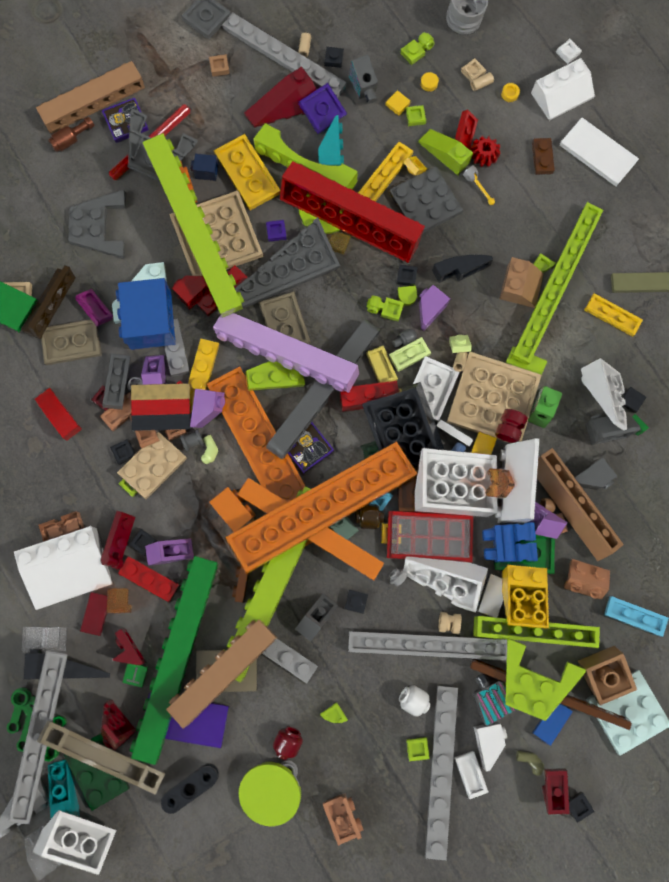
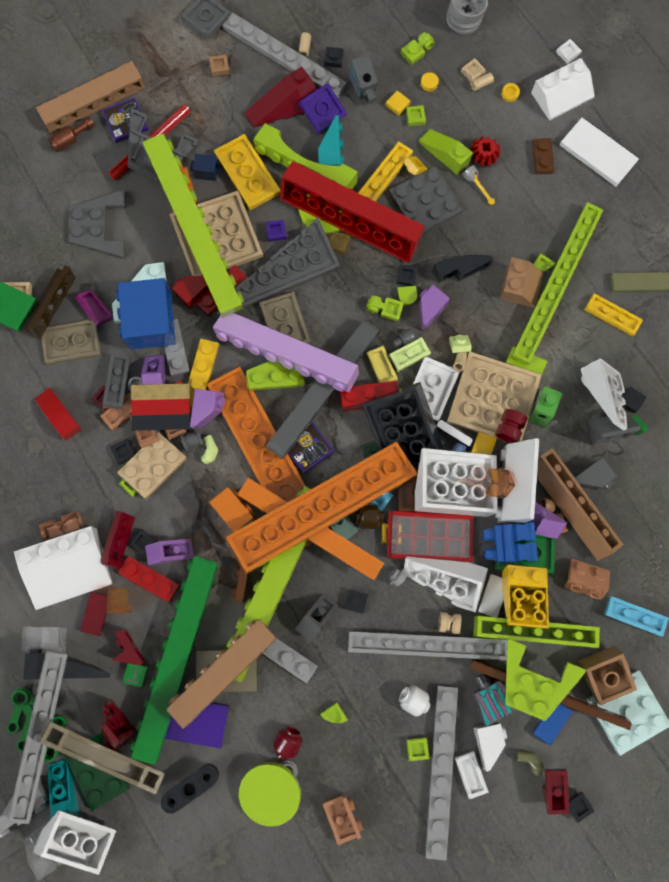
red plate [455,110,478,150] -> none

